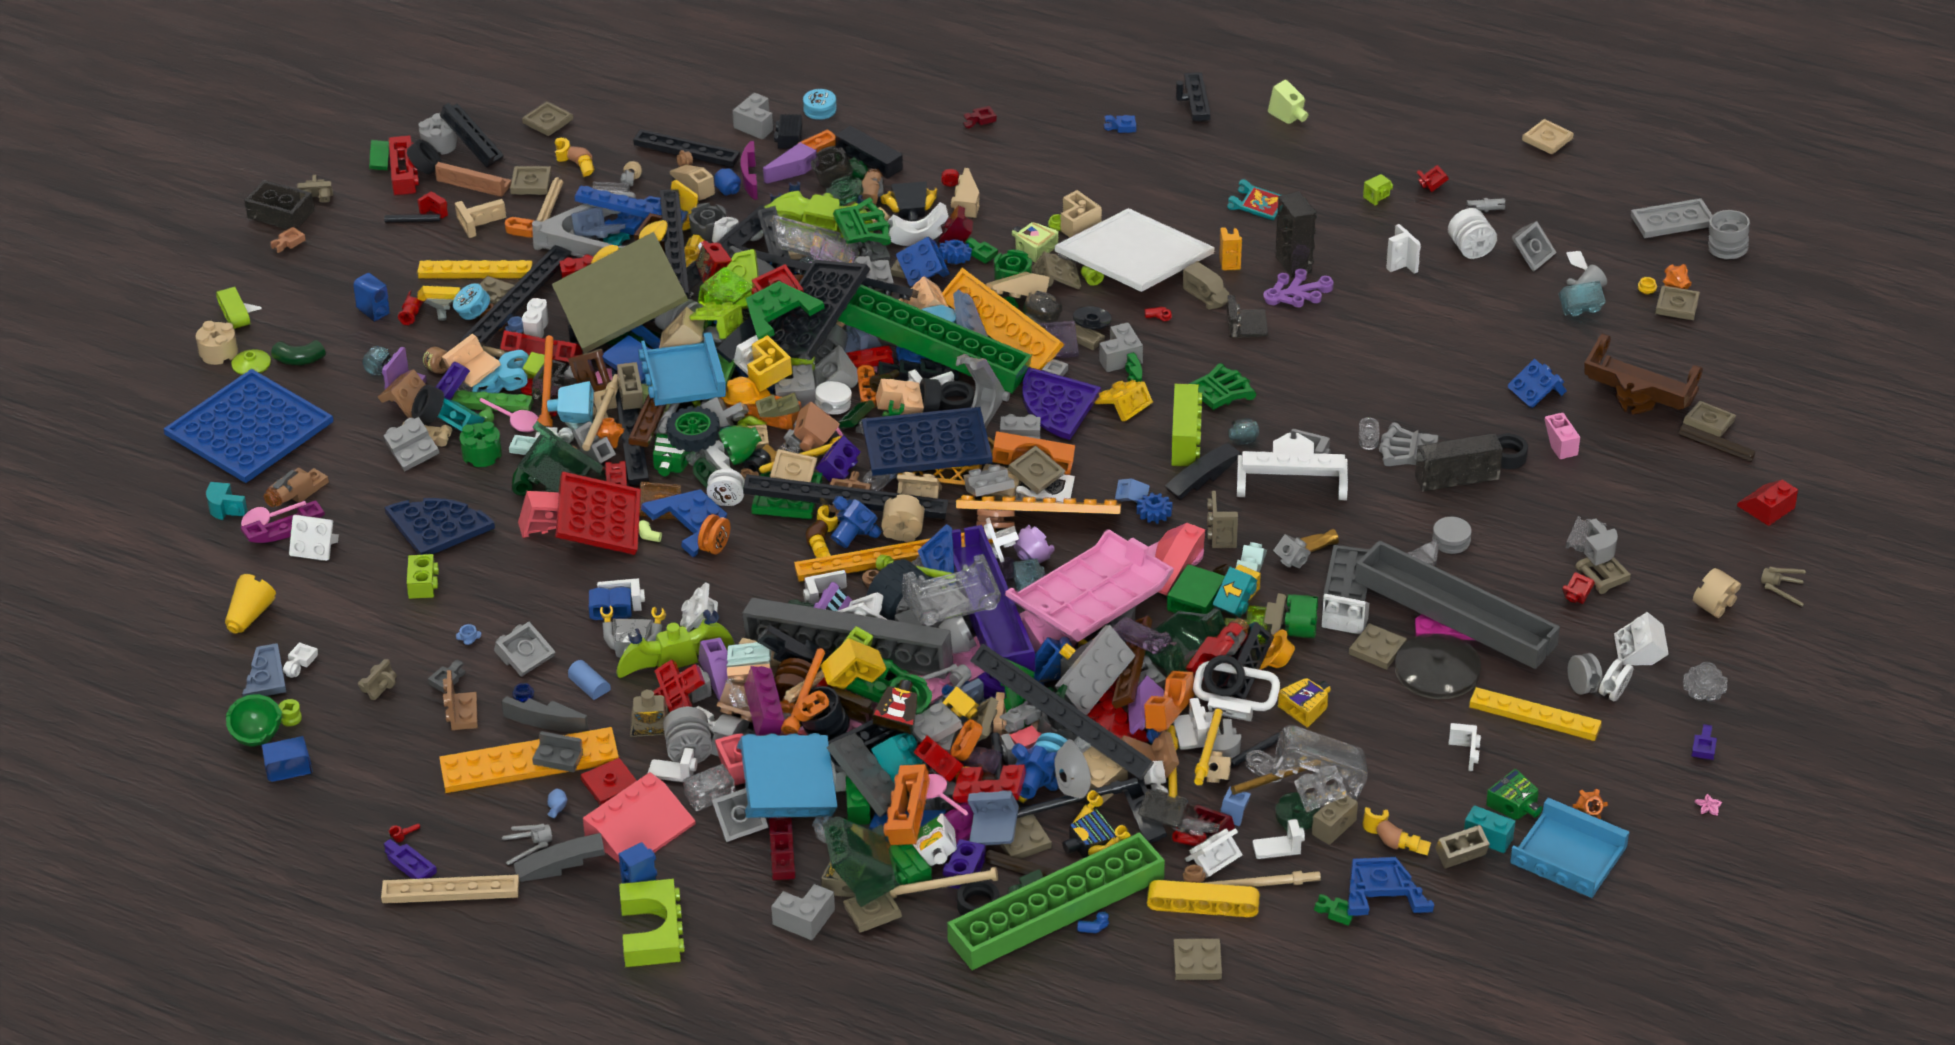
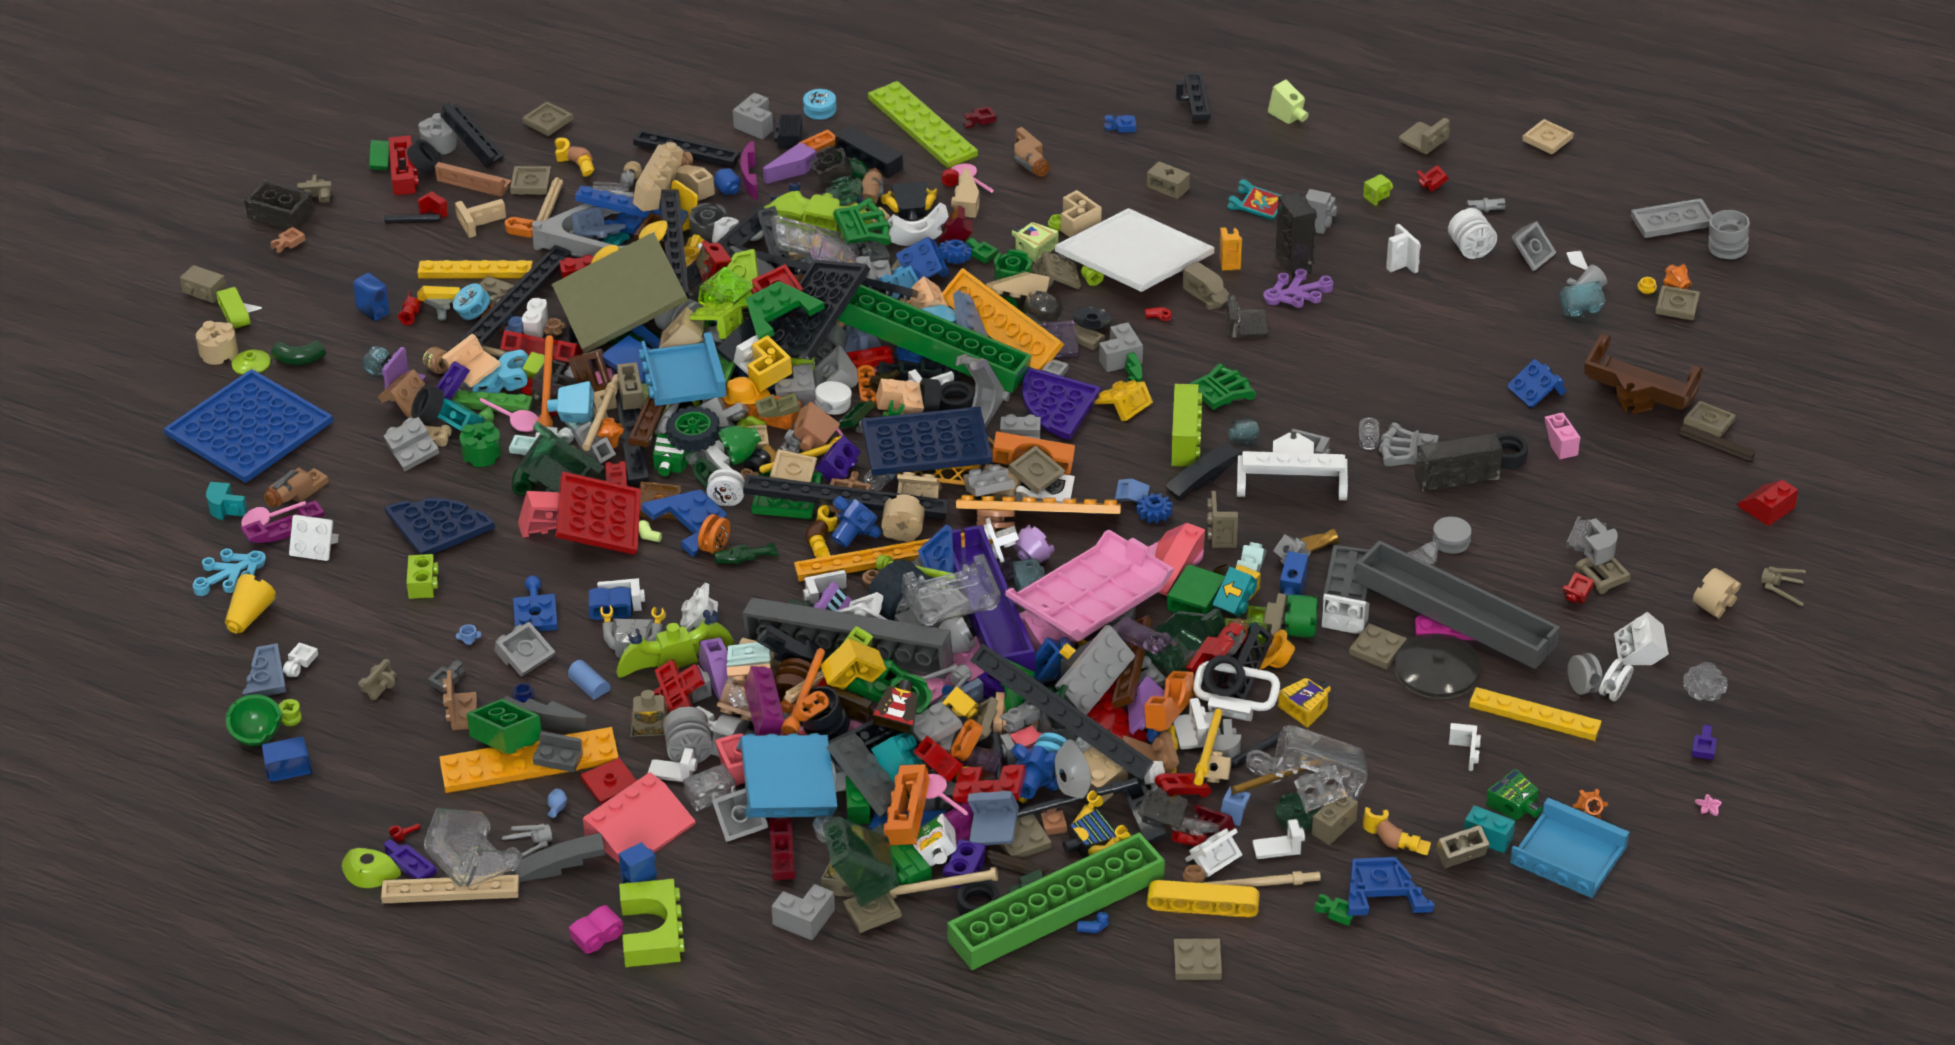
none -> dark tan brick [180,265,227,303]
none -> medium azure plant [193,549,266,596]
none -> lime piece [342,848,401,888]
none -> clear windscreen [424,808,522,887]
none -> green brick [466,699,542,754]
none -> blue plate [513,575,558,632]
none -> medium nougat plate [543,318,565,336]
none -> dark pink brick [569,905,624,954]
none -> tan brick [633,142,683,211]
none -> dark green animal [714,543,778,564]
none -> lime plate [868,81,978,168]
none -> dark azure bracket [878,265,919,299]
none -> bright pink piece [951,164,994,193]
none -> medium nougat plate [1014,127,1050,176]
none -> nougat plate [1041,801,1067,835]
none -> dark tan brick [1147,161,1190,199]
none -> red plate [1154,773,1212,798]
none -> blue torso [1280,551,1308,595]
none -> light grey brick [1303,189,1338,234]
none -> dark tan bracket [1399,118,1450,154]

